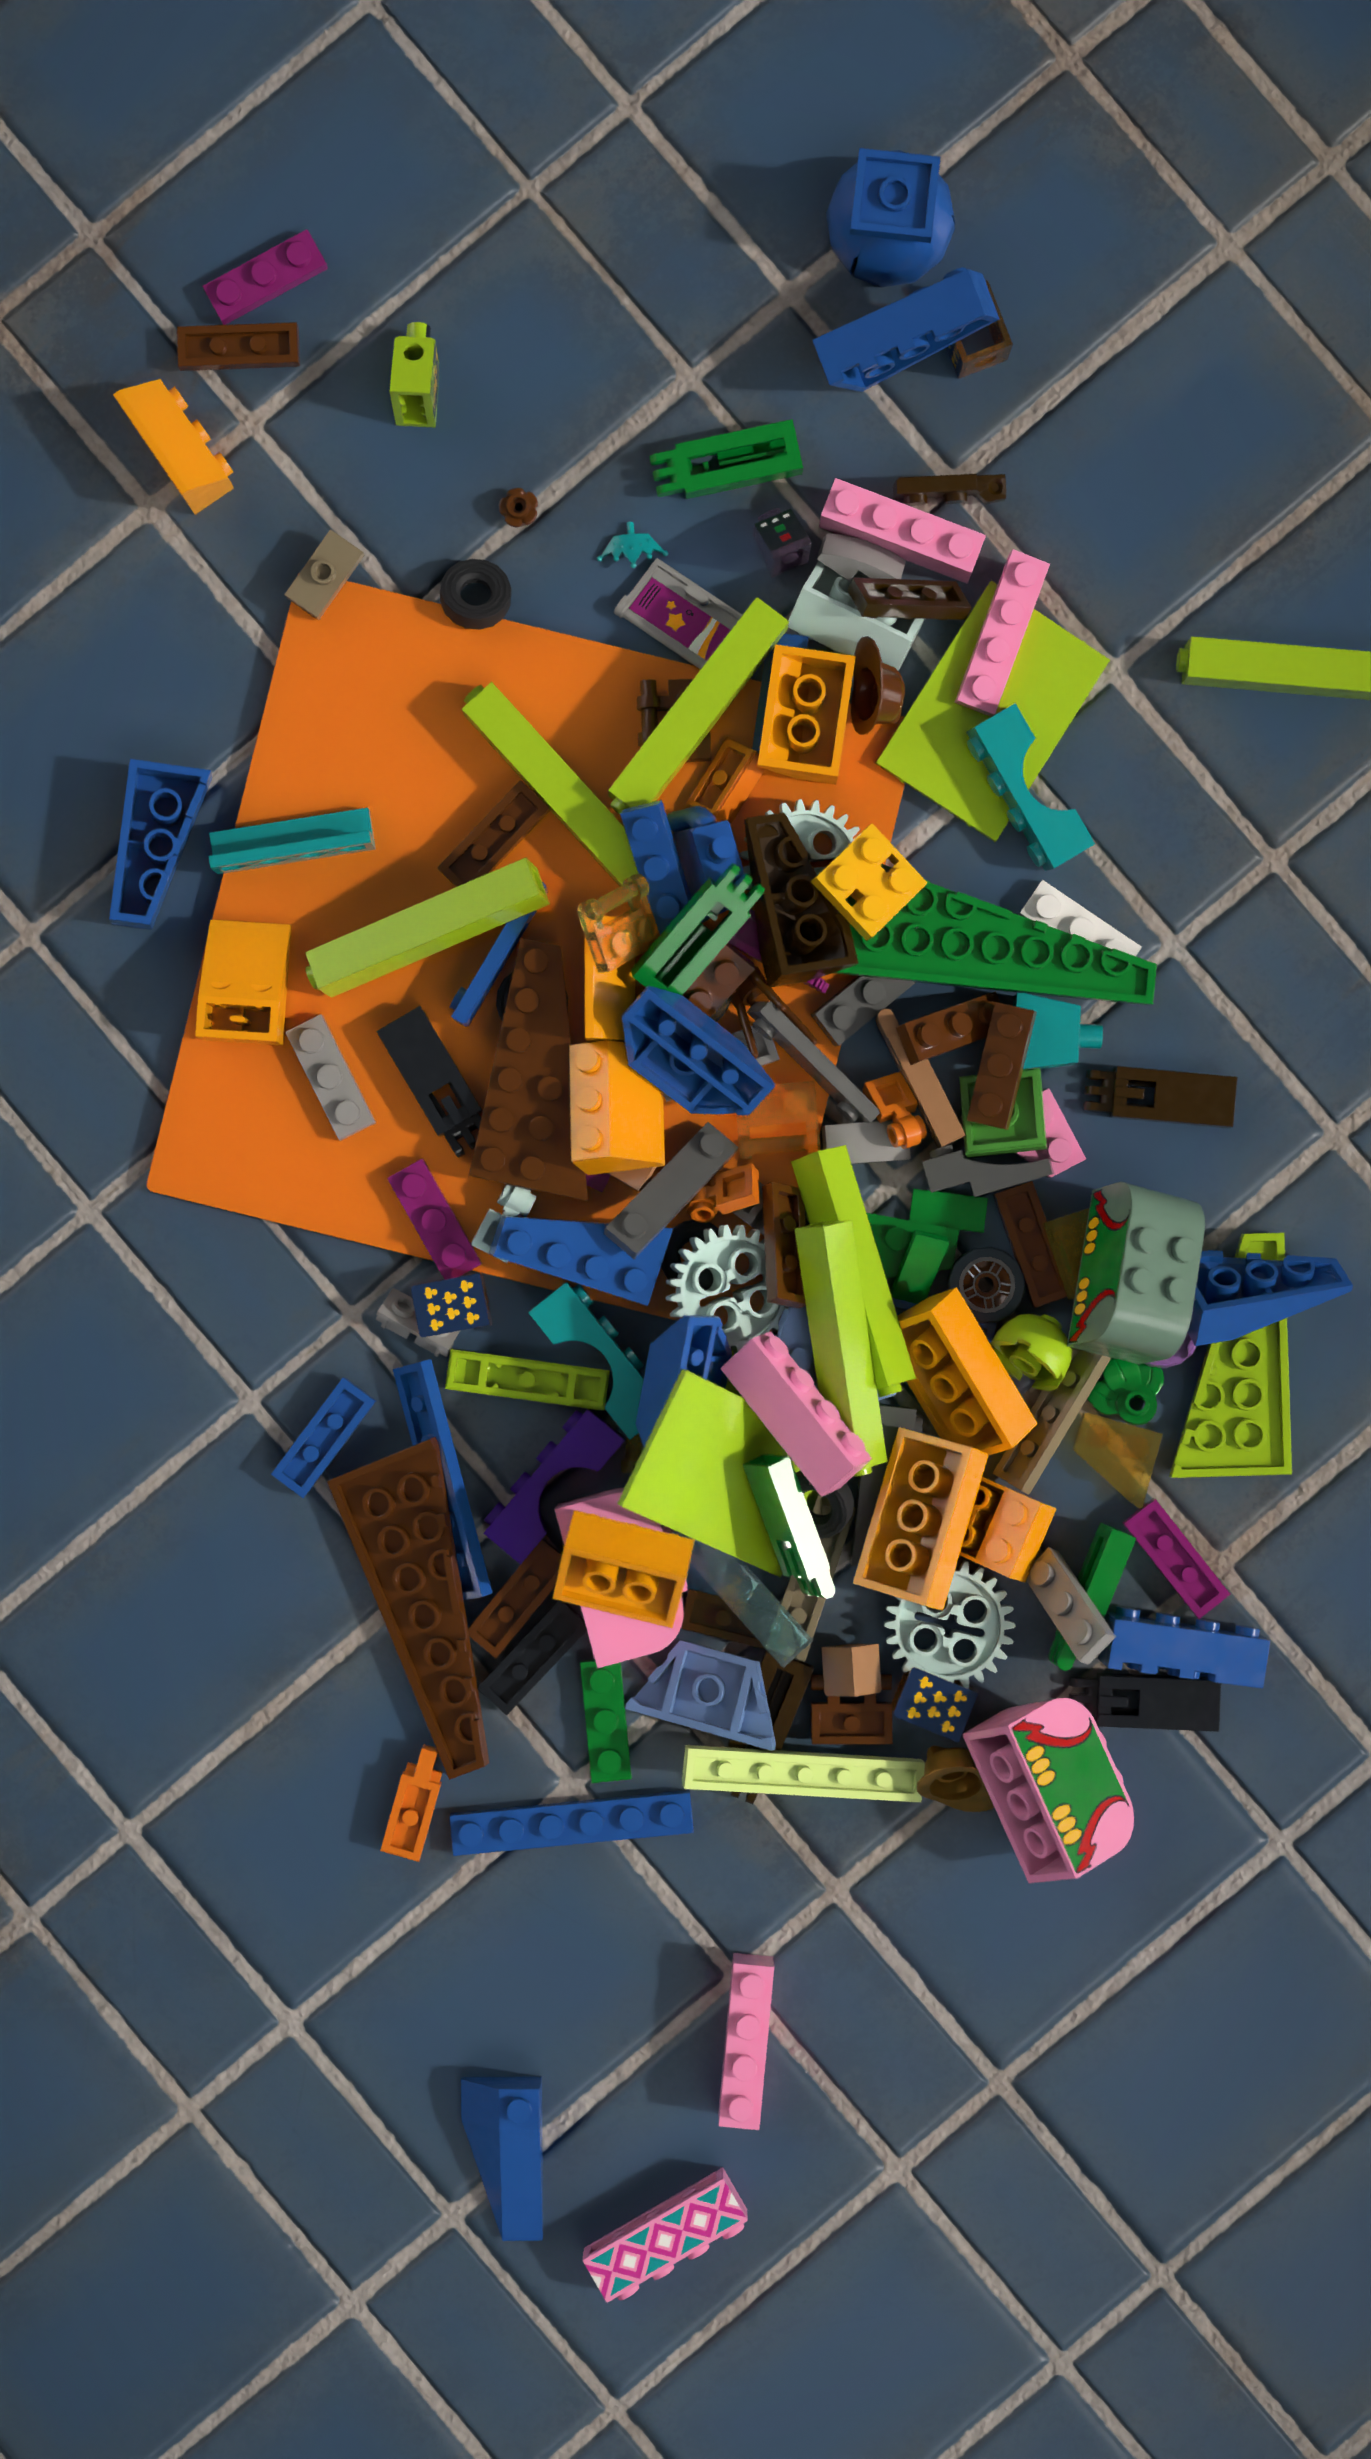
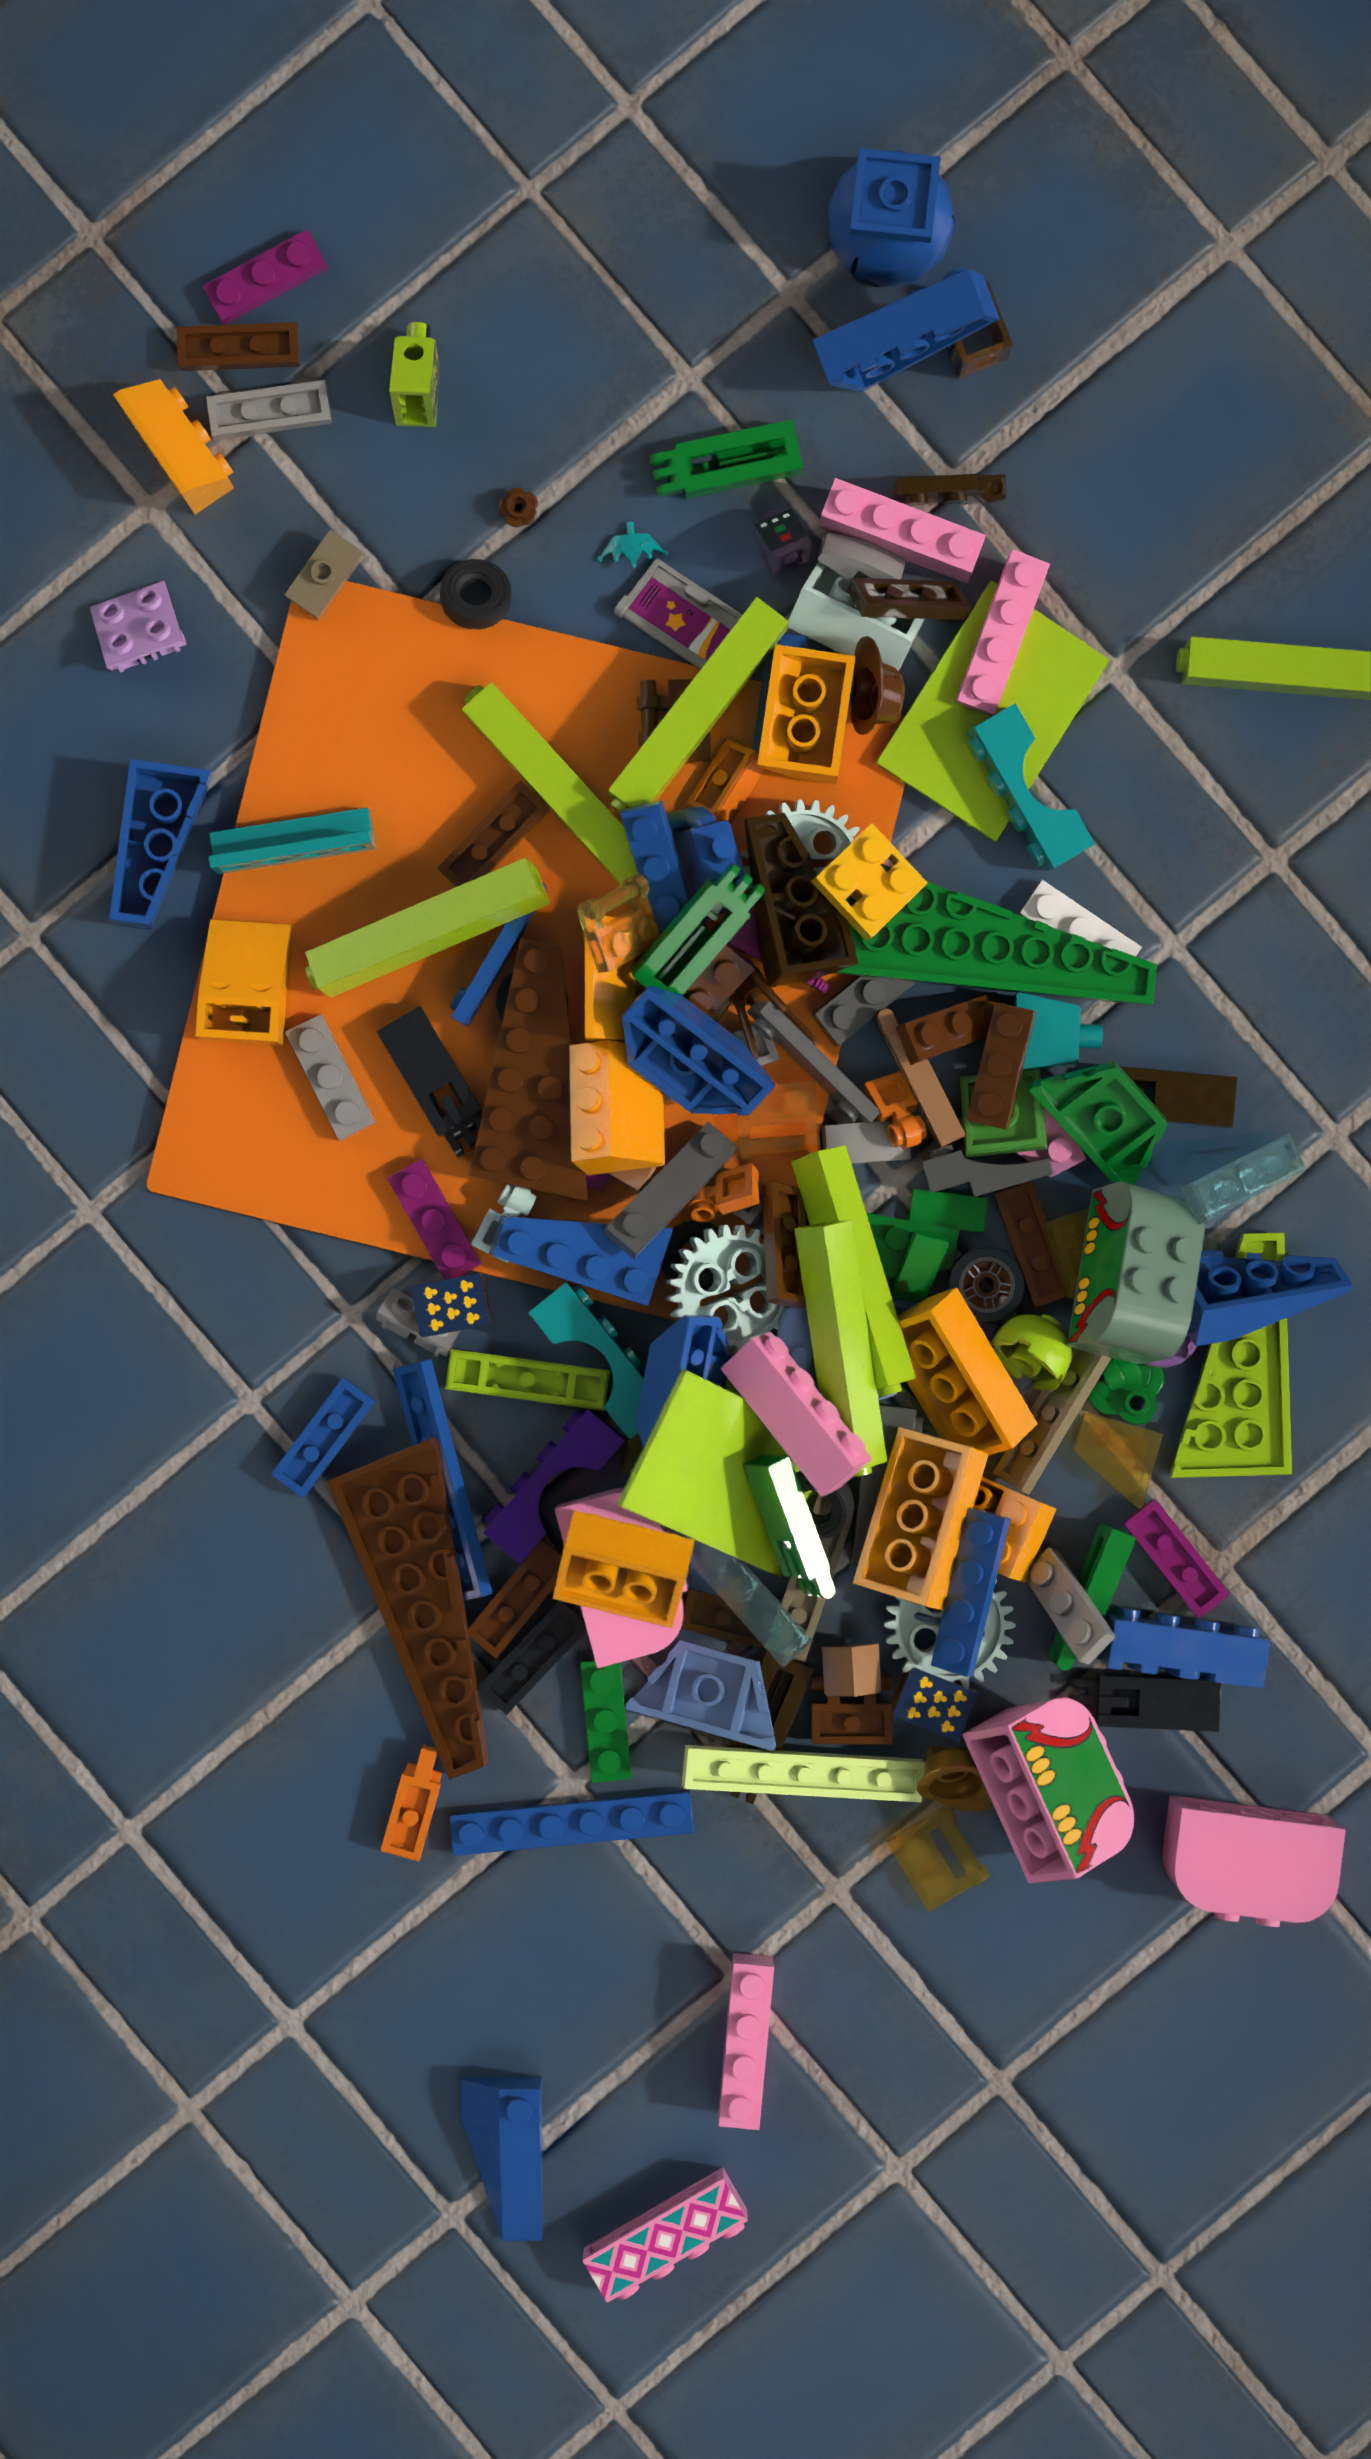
none -> lavender hinge [90,580,187,673]
none -> light grey plate [206,380,332,440]
none -> clear yellow plate [886,1805,991,1912]
none -> blue plate [930,1507,1011,1677]
none -> green wing [1028,1062,1168,1185]
none -> bright pink brick [1162,1795,1346,1927]
none -> clear light blue tile [1181,1133,1306,1225]

